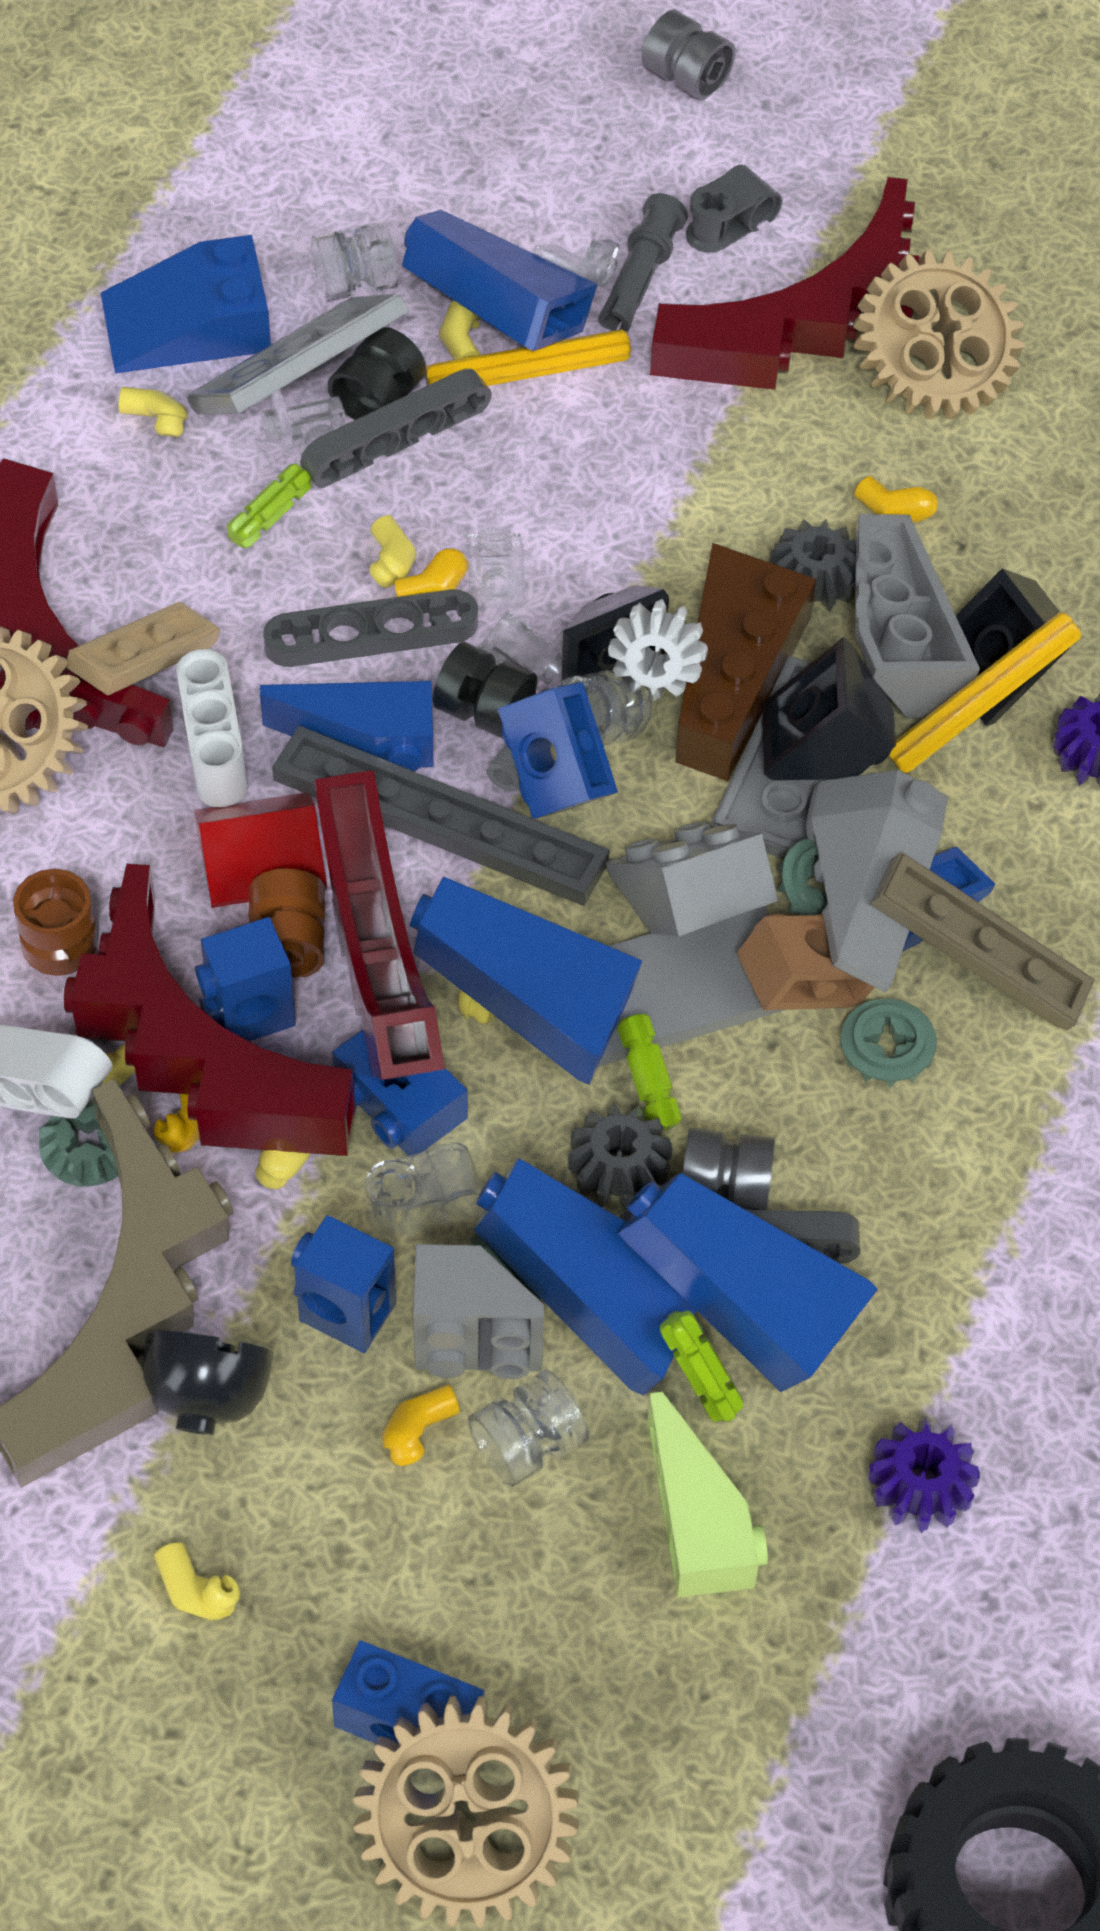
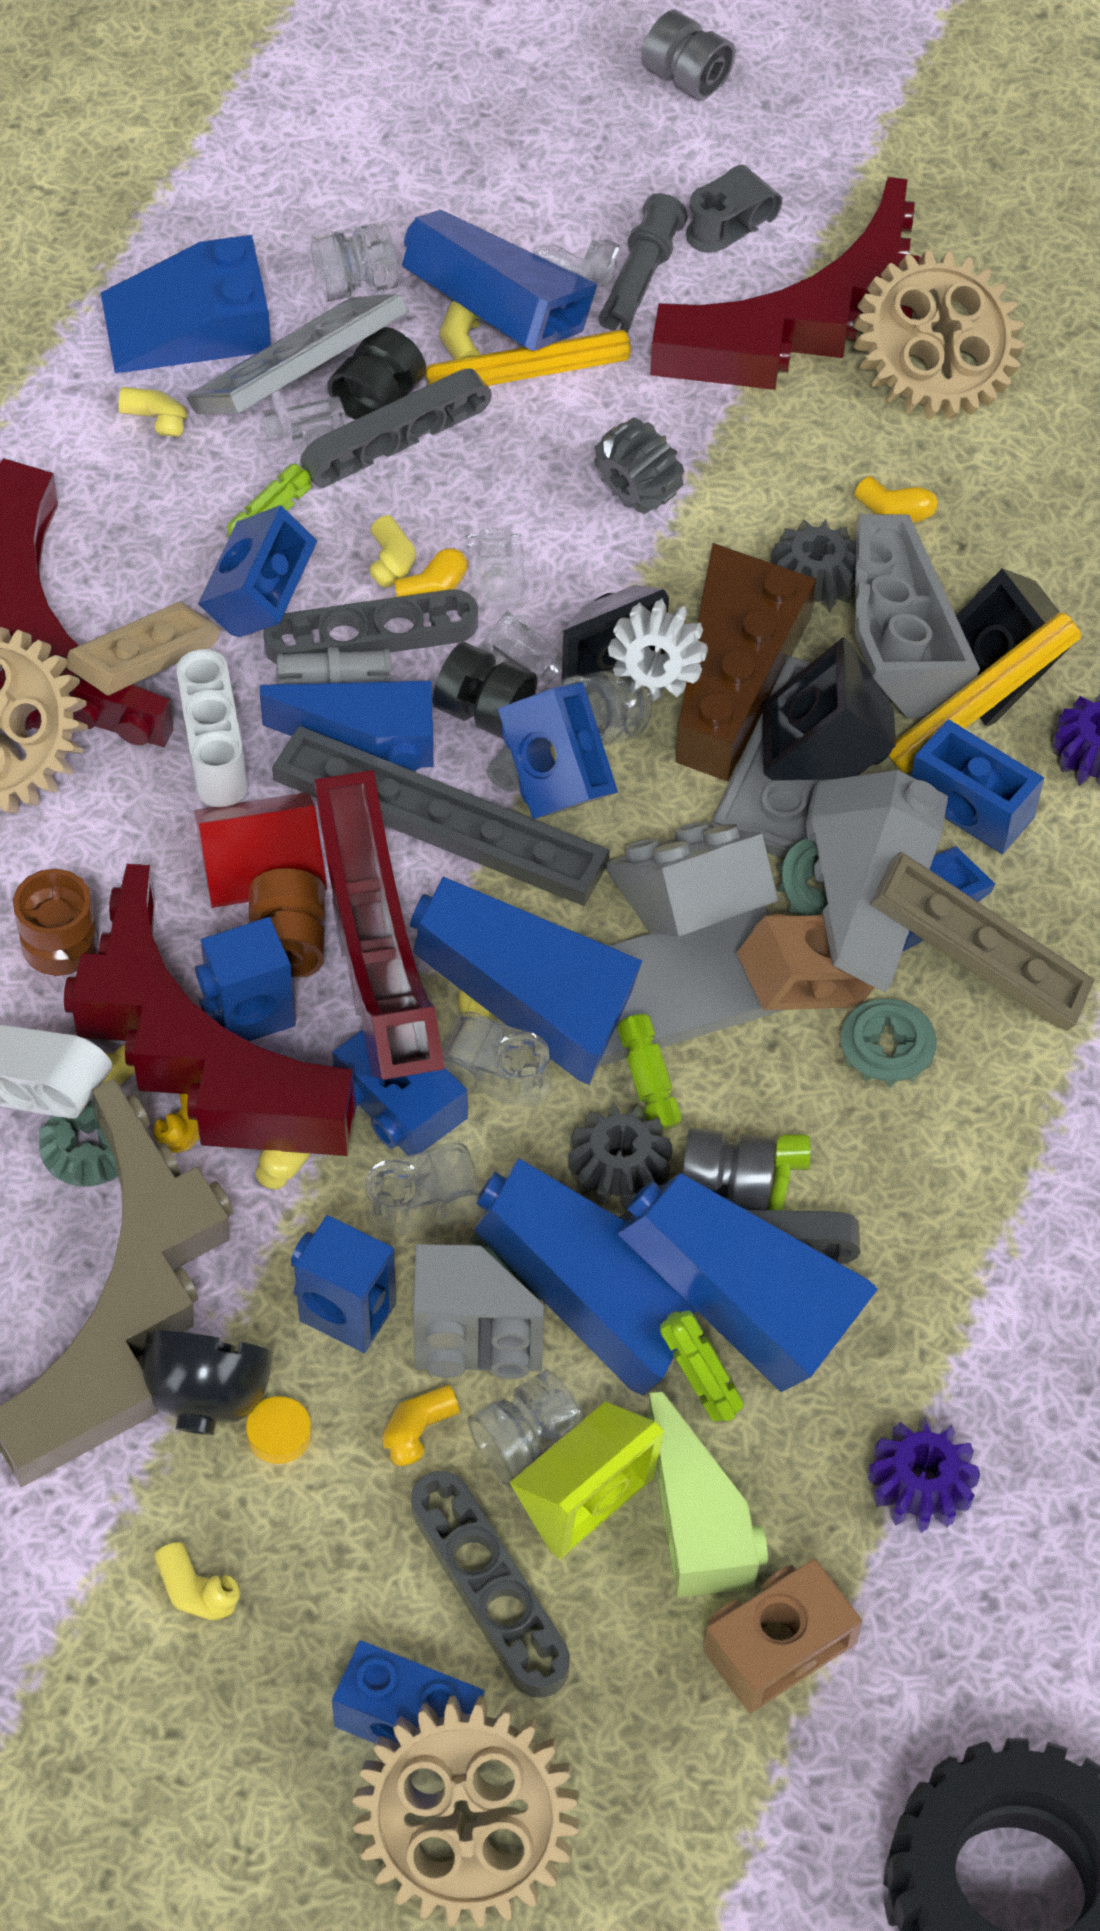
none -> blue brick [198,505,318,637]
none -> yellow tile [246,1396,311,1464]
none -> light grey pin [276,646,391,684]
none -> dark grey beam [411,1471,570,1698]
none -> clear piece [441,1011,552,1108]
none -> neon yellow slope [509,1401,664,1560]
none -> dark grey gear [594,417,685,514]
none -> medium nougat brick [703,1558,863,1714]
none -> lime hand [767,1134,810,1211]
none -> blue brick [911,719,1044,855]

